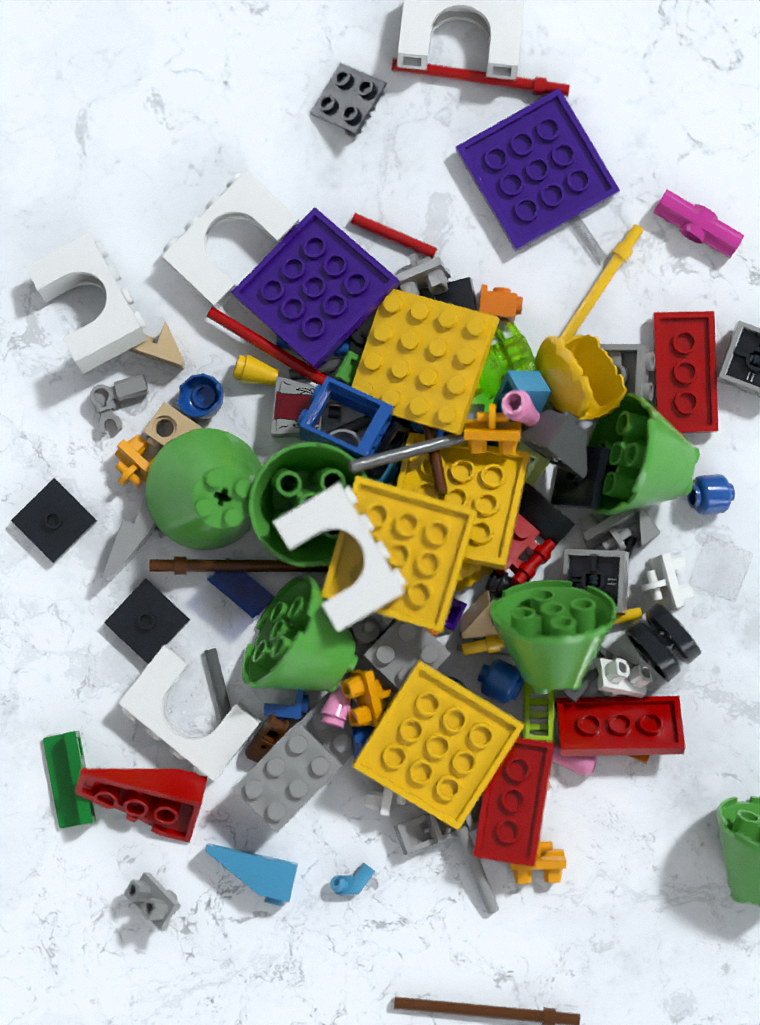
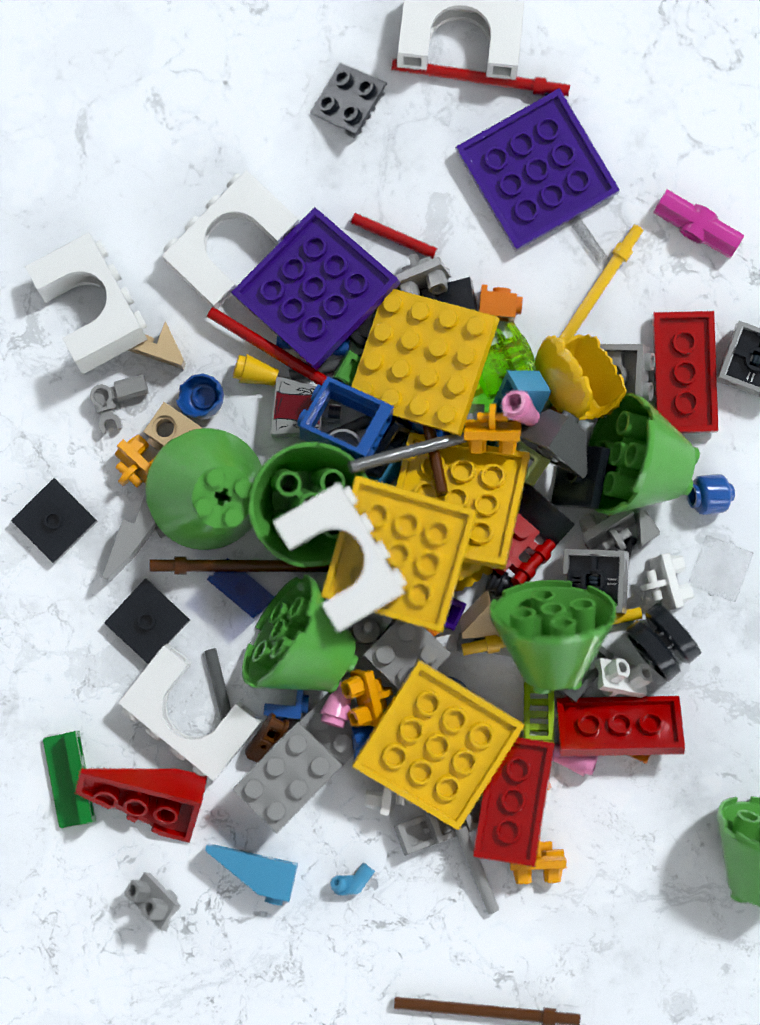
blue head [477,659,524,704] -> none

